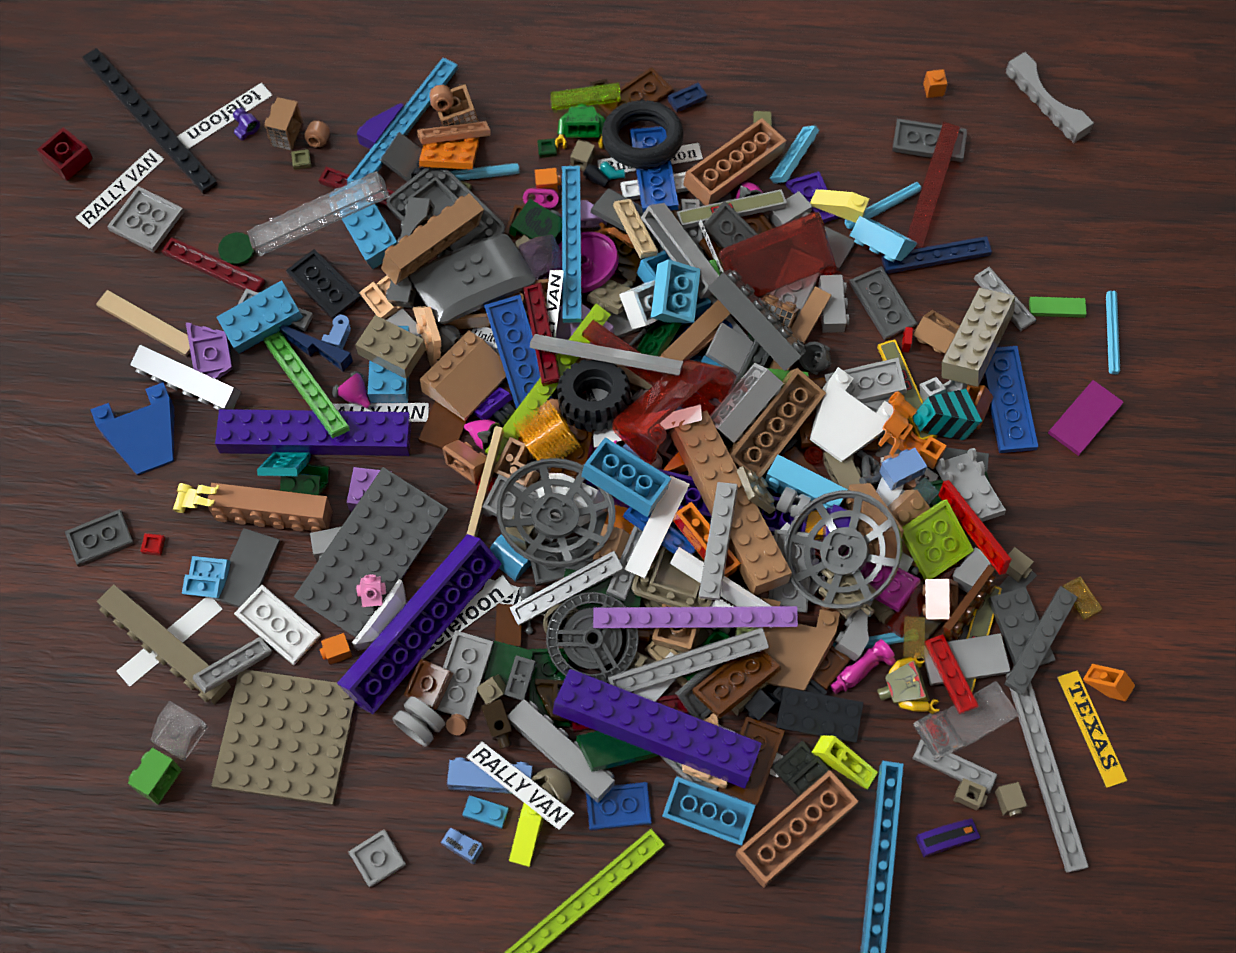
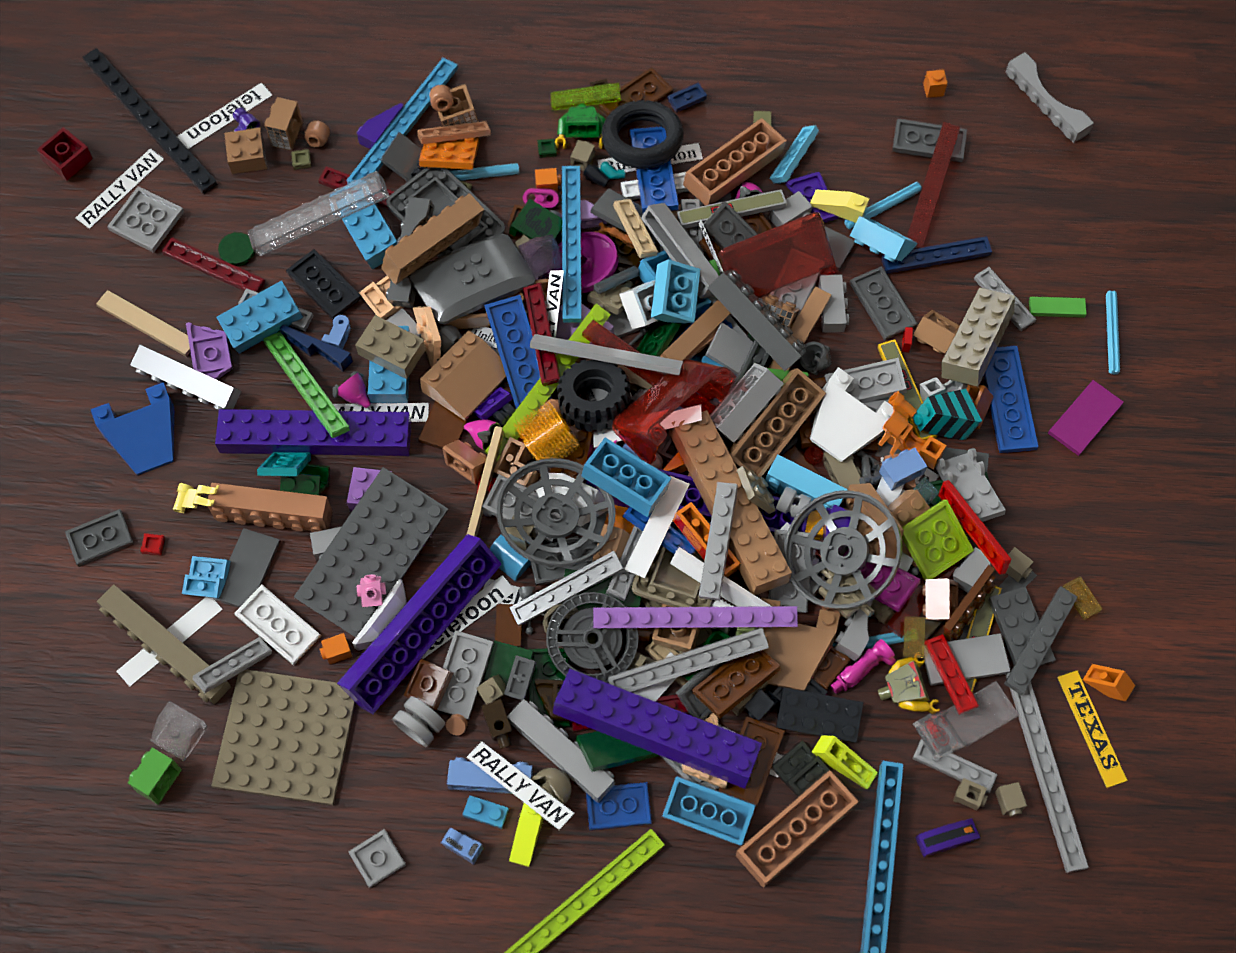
none -> medium nougat brick [225,128,267,174]
none -> dark grey axle [593,266,640,294]

